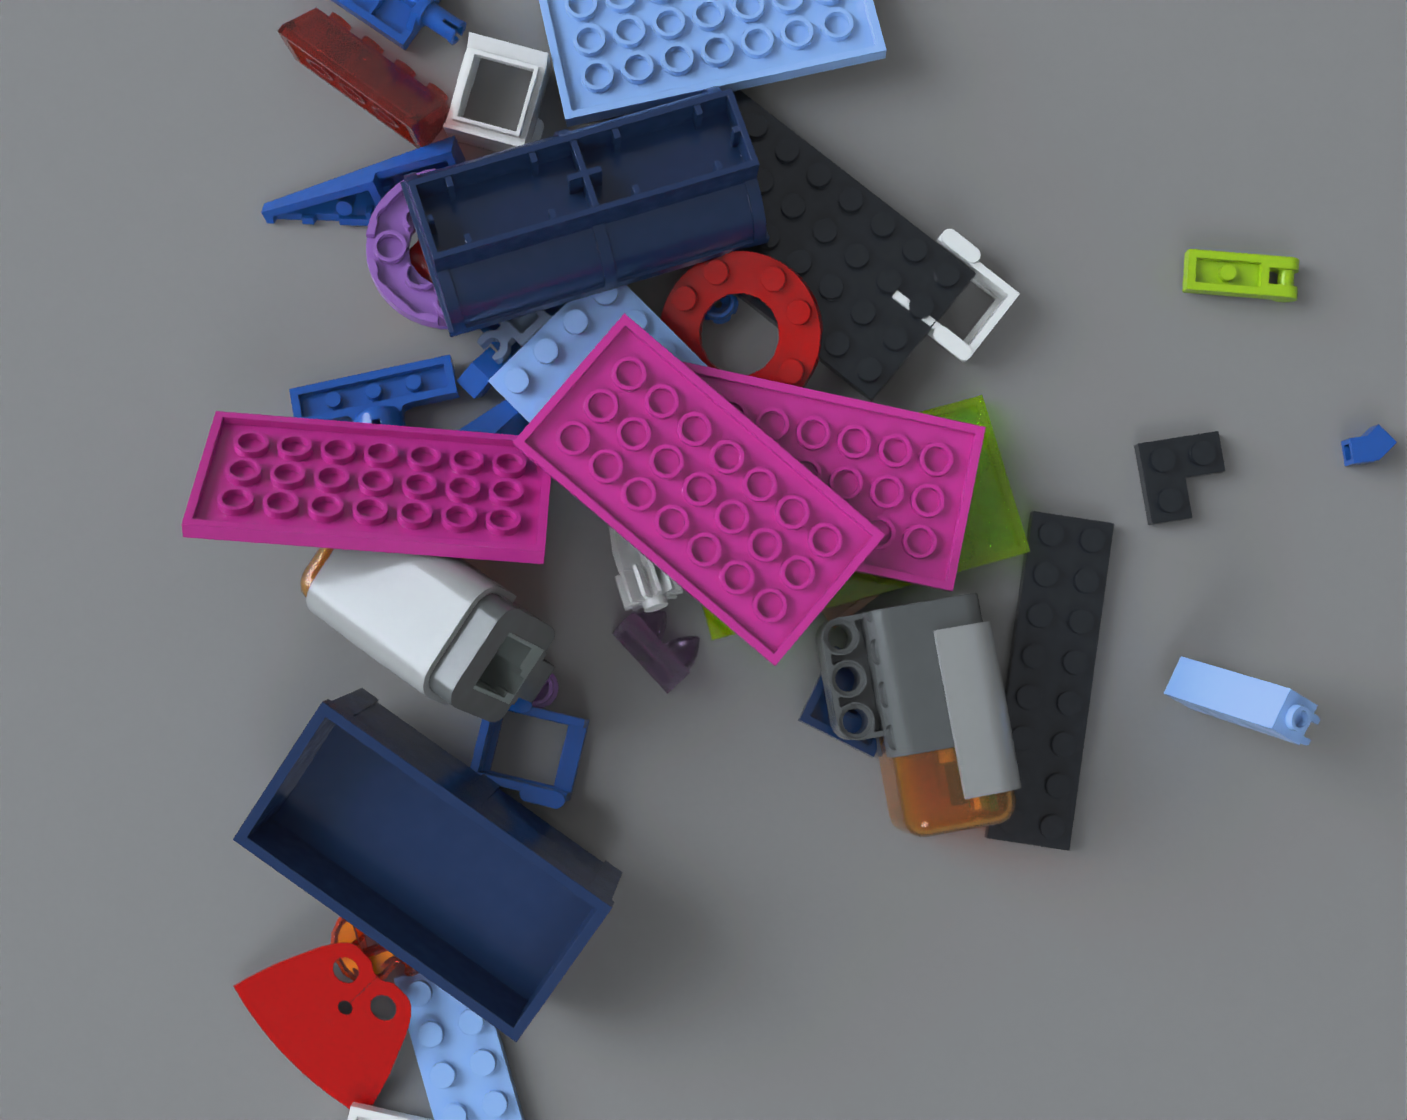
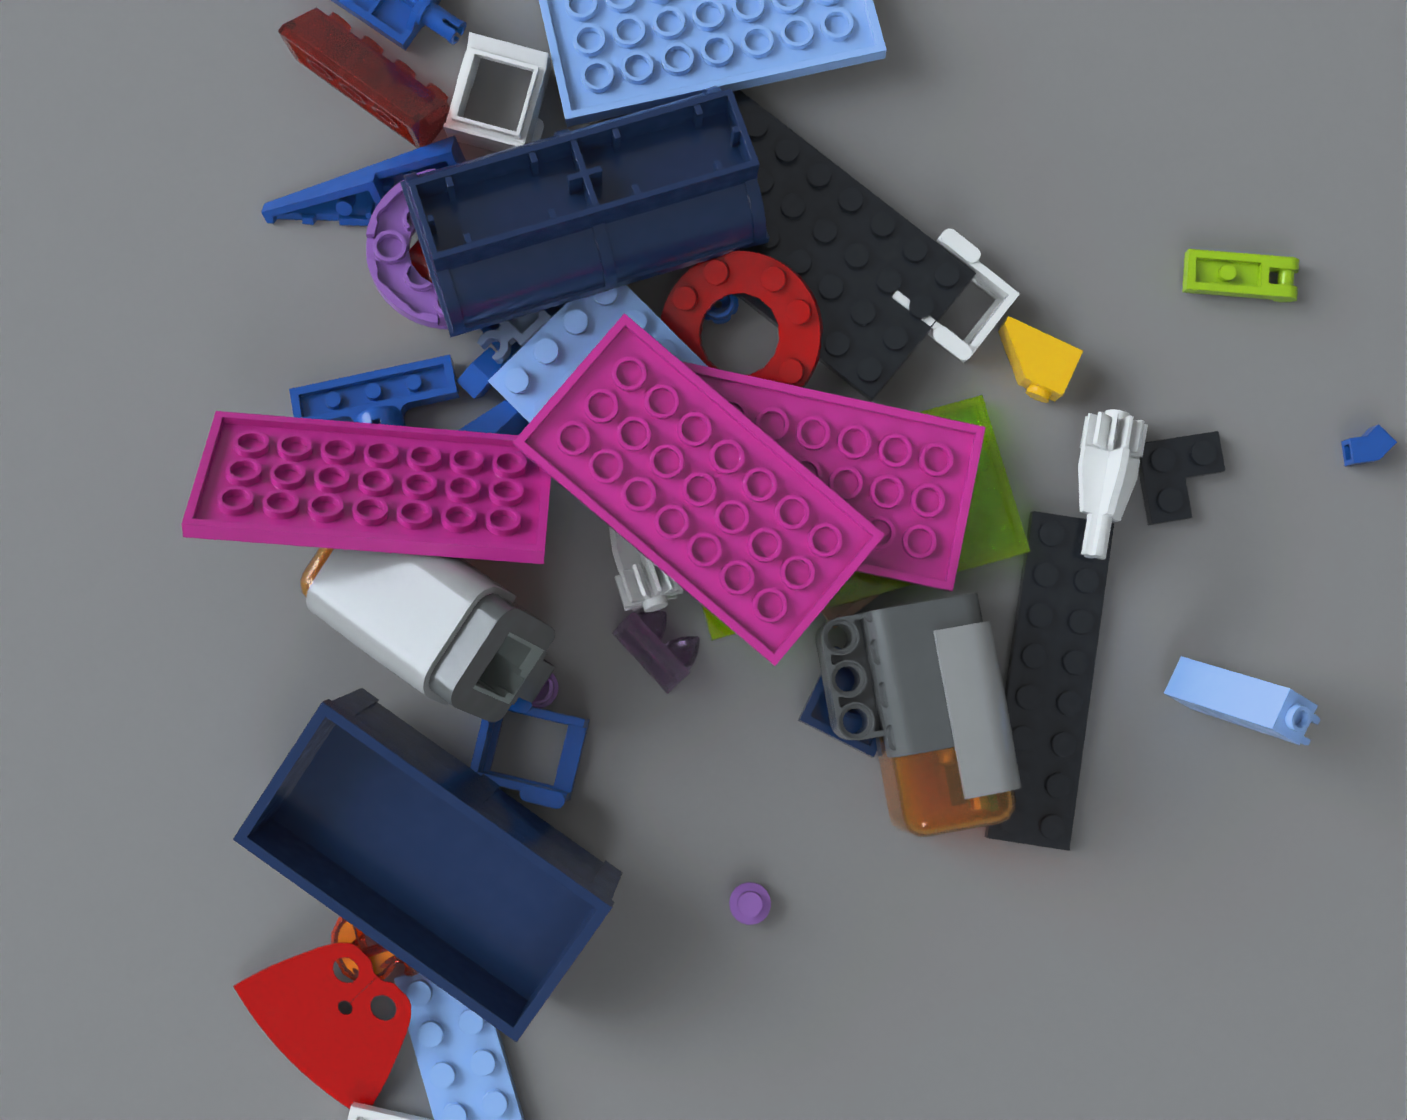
none -> medium lavender plate [729,882,771,925]
none -> yellow slope [998,316,1083,403]
none -> white piece [1078,409,1148,560]

